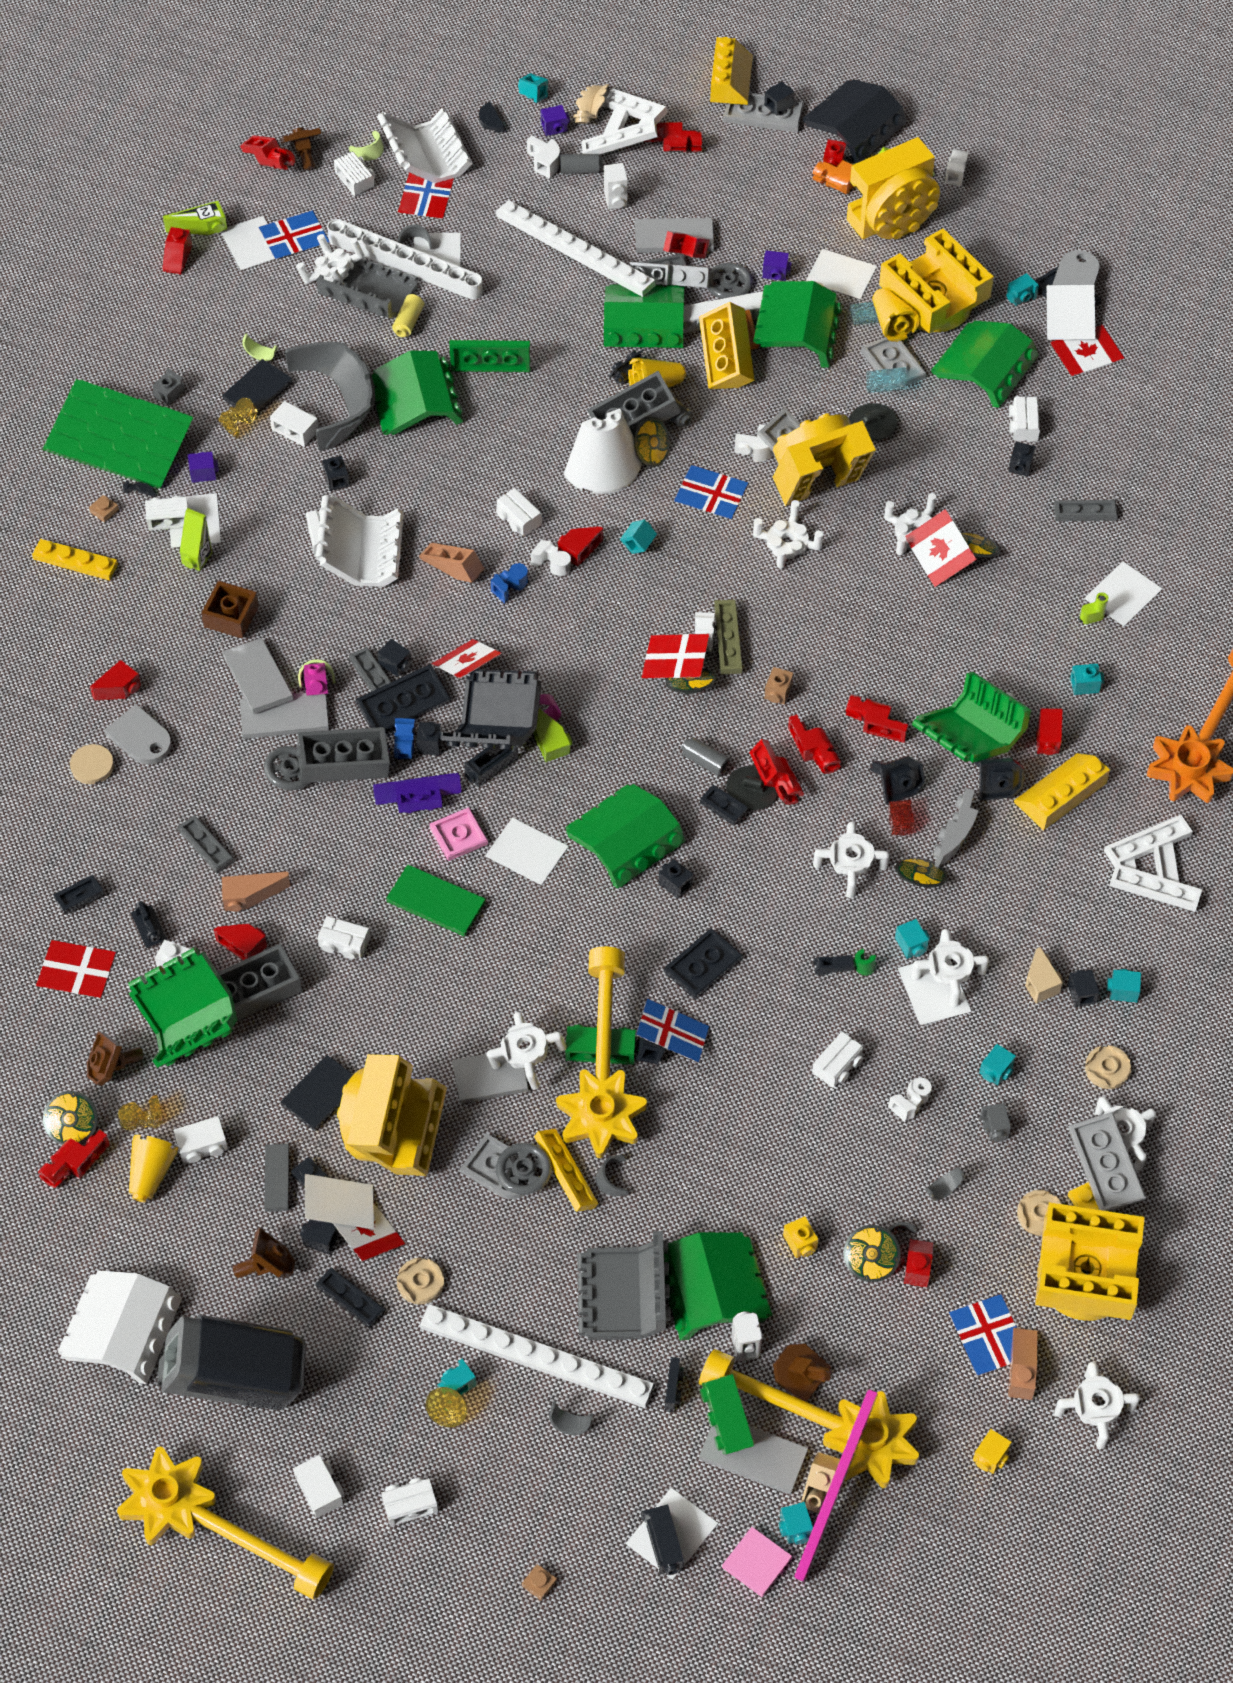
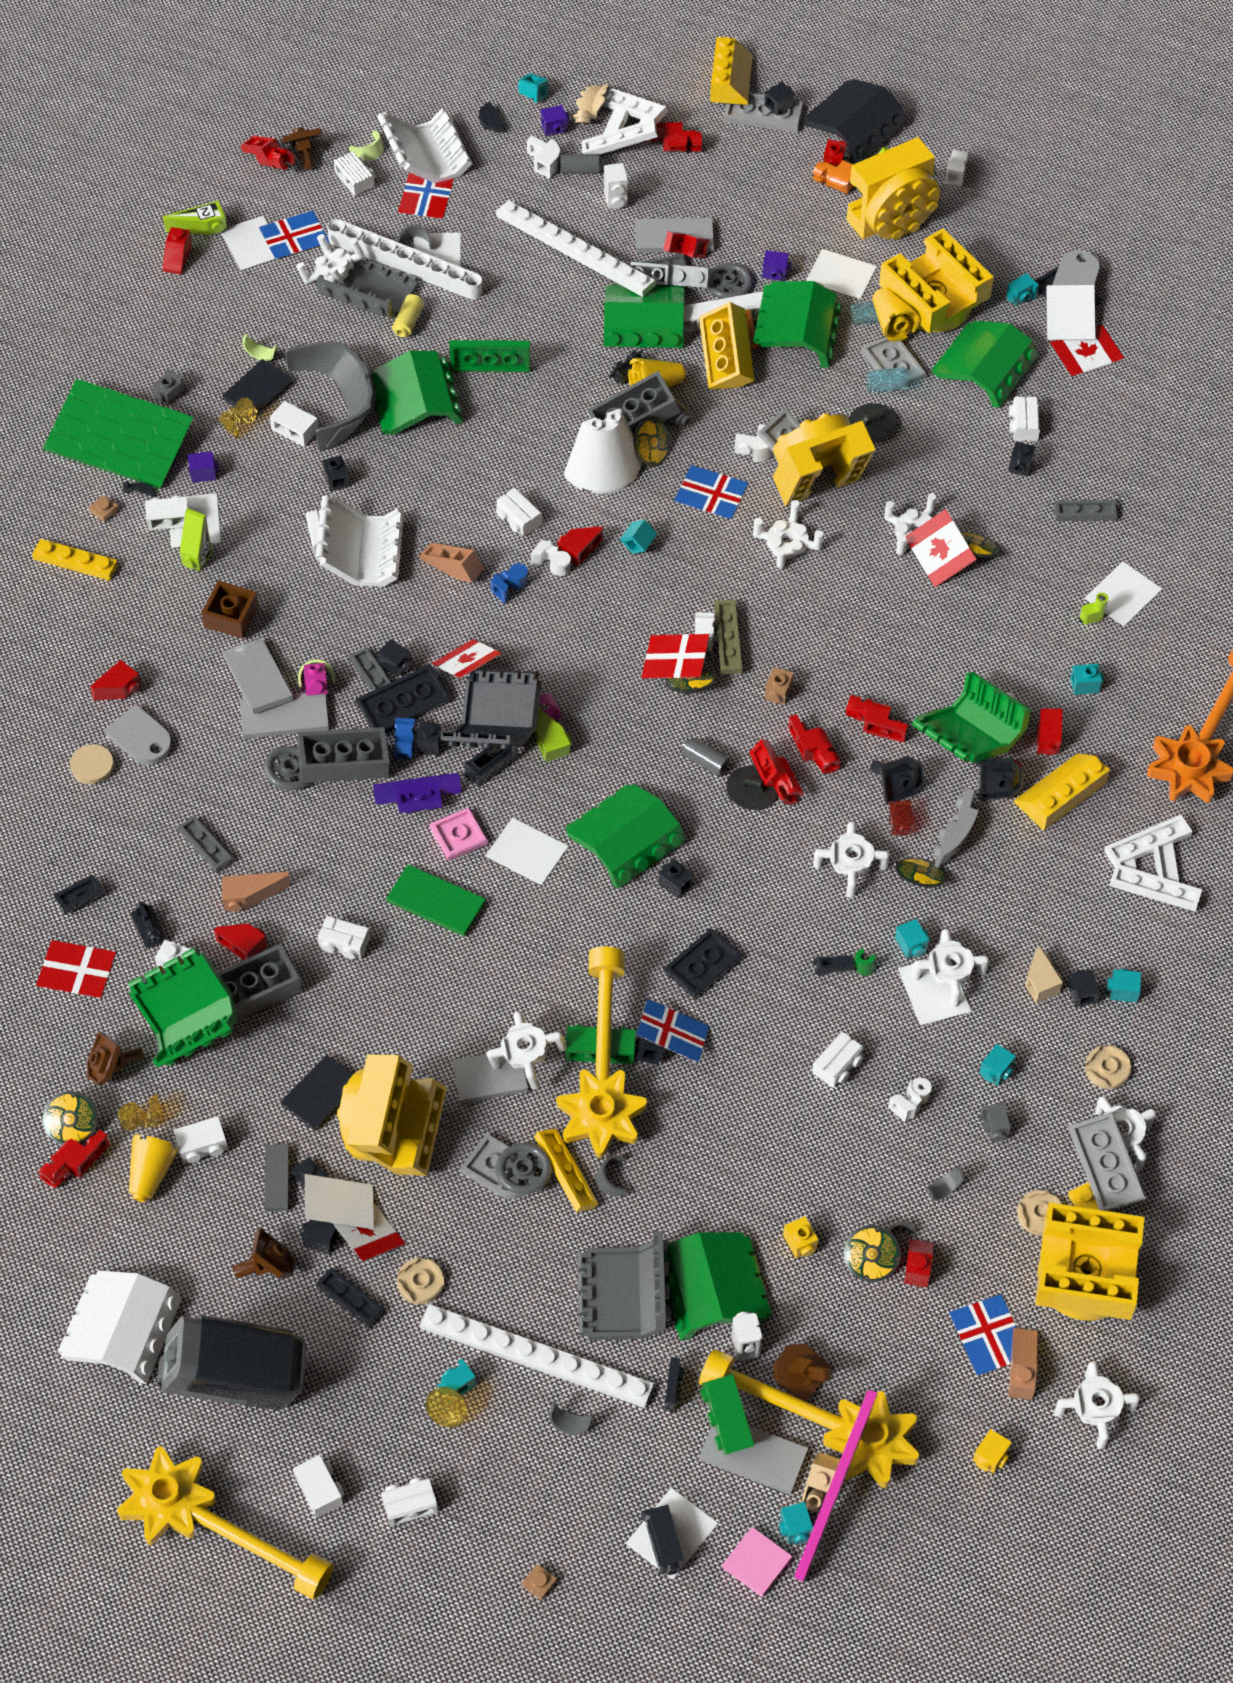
black plate [700,784,748,826] -> none

